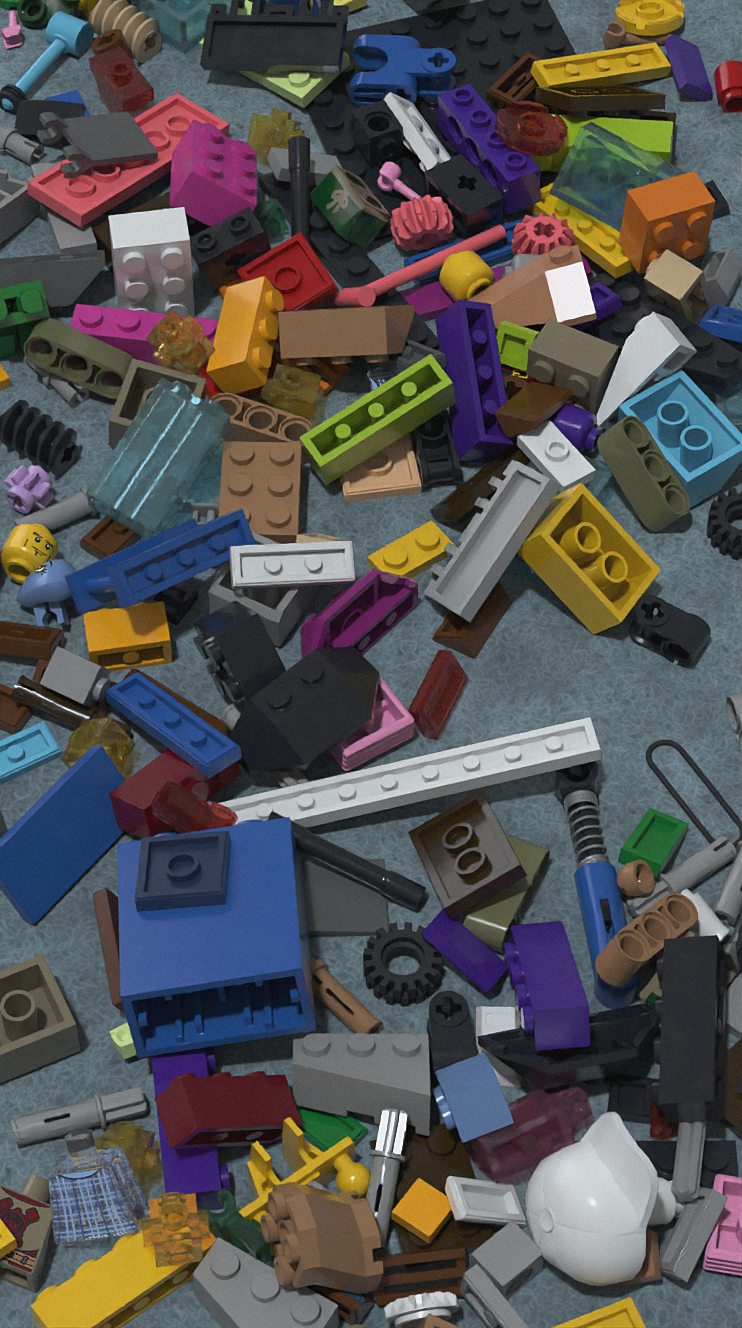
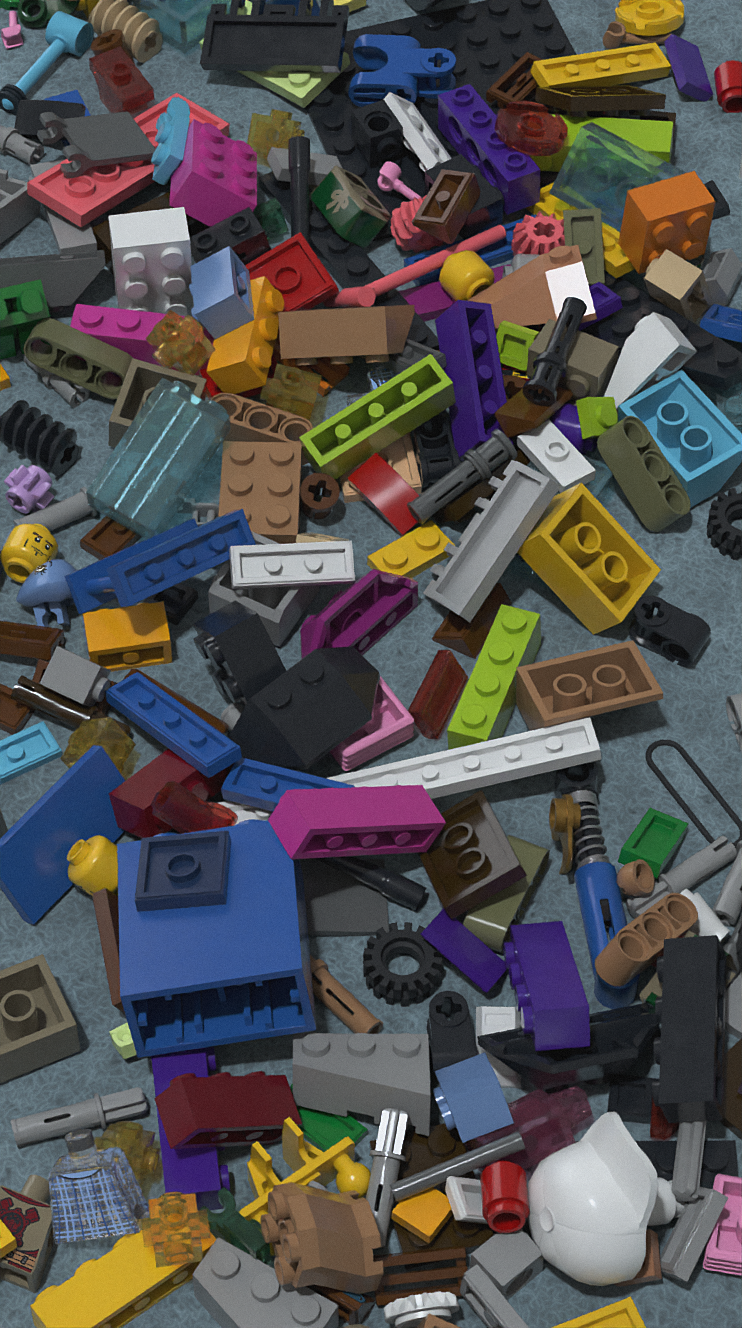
none -> yellow head [67,835,118,897]
none -> medium azure hinge [151,97,191,185]
none -> medium blue brick [189,246,254,339]
none -> blue plate [221,757,355,811]
none -> dark pink brick [268,785,446,859]
none -> reddish brown bush [300,473,340,519]
none -> red slope [346,453,419,536]
none -> dark grey bar [390,1131,526,1202]
none -> dark grey pin [407,429,518,524]
none -> reddish brown slope [412,169,480,244]
none -> lime brick [447,604,541,750]
none -> red brick [480,1161,529,1233]
none -> medium nougat slope [516,640,663,731]
none -> black pin [522,297,587,406]
none -> pearl gold plate [549,794,581,874]
none -> olive plate [563,208,605,286]
none -> lime plate [576,397,618,439]

